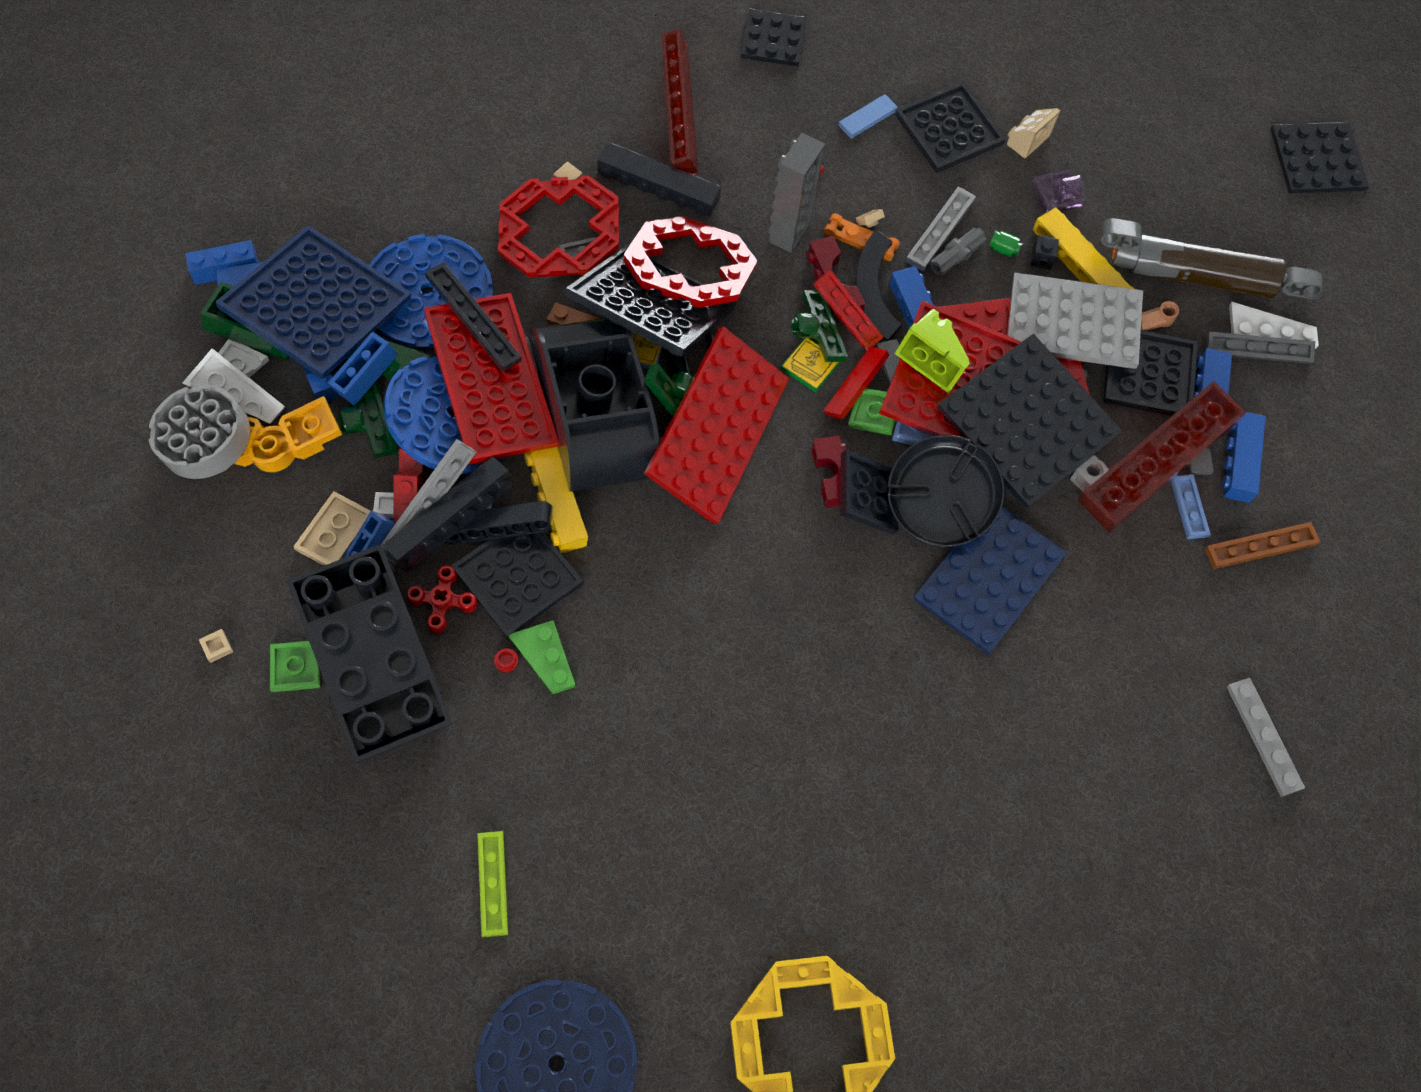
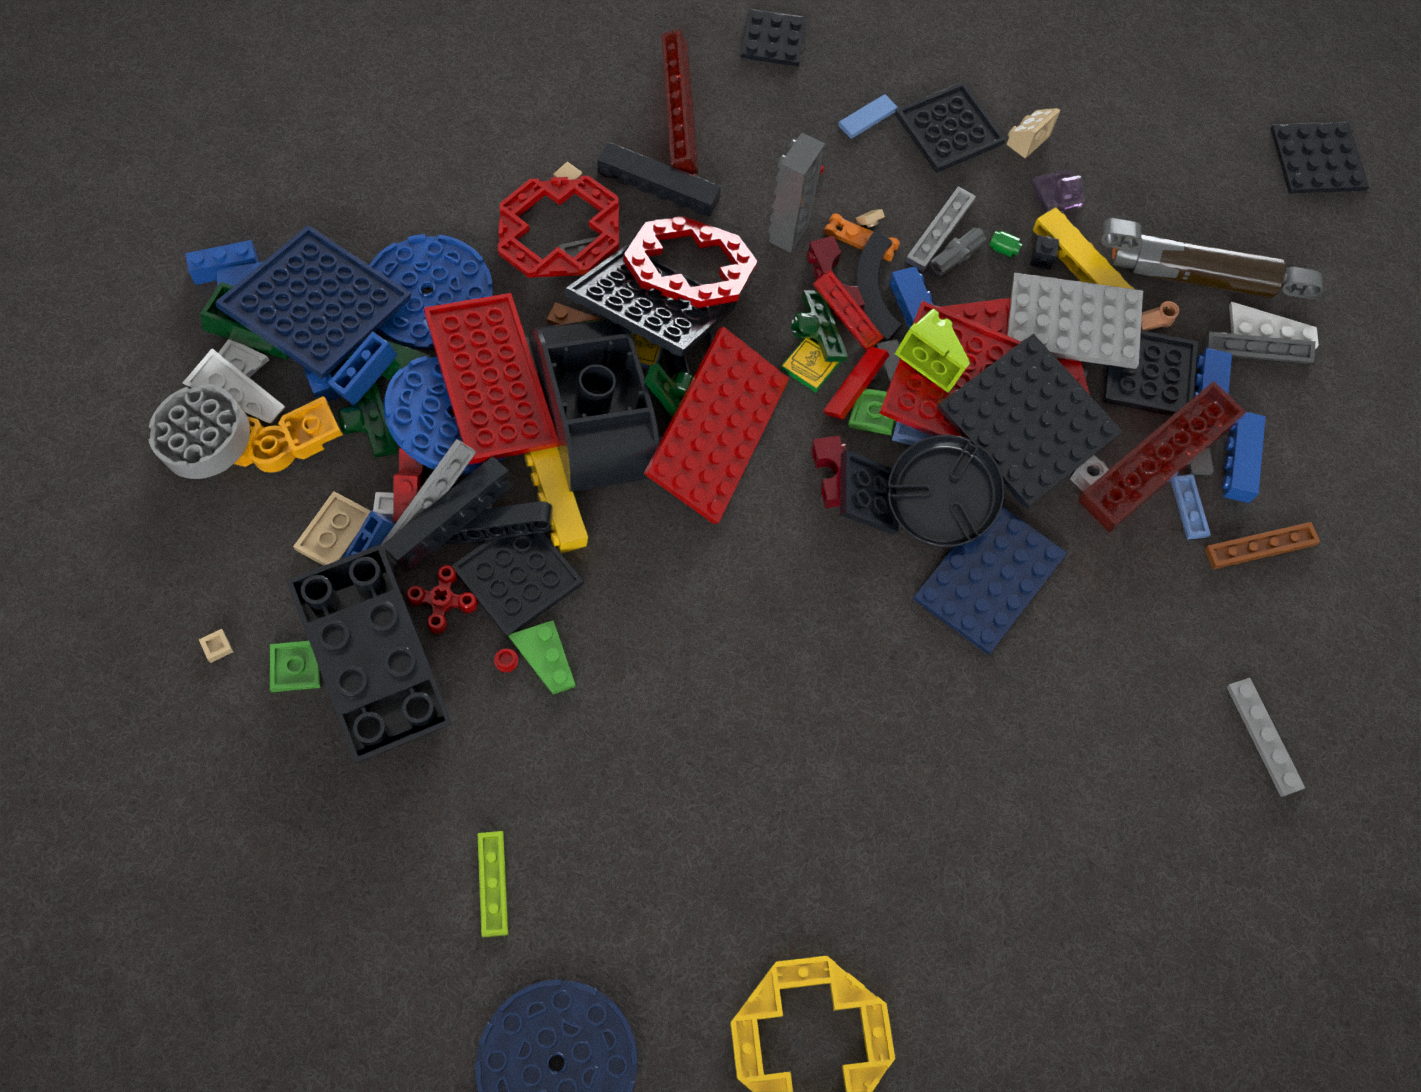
black plate [425,262,522,372] -> none

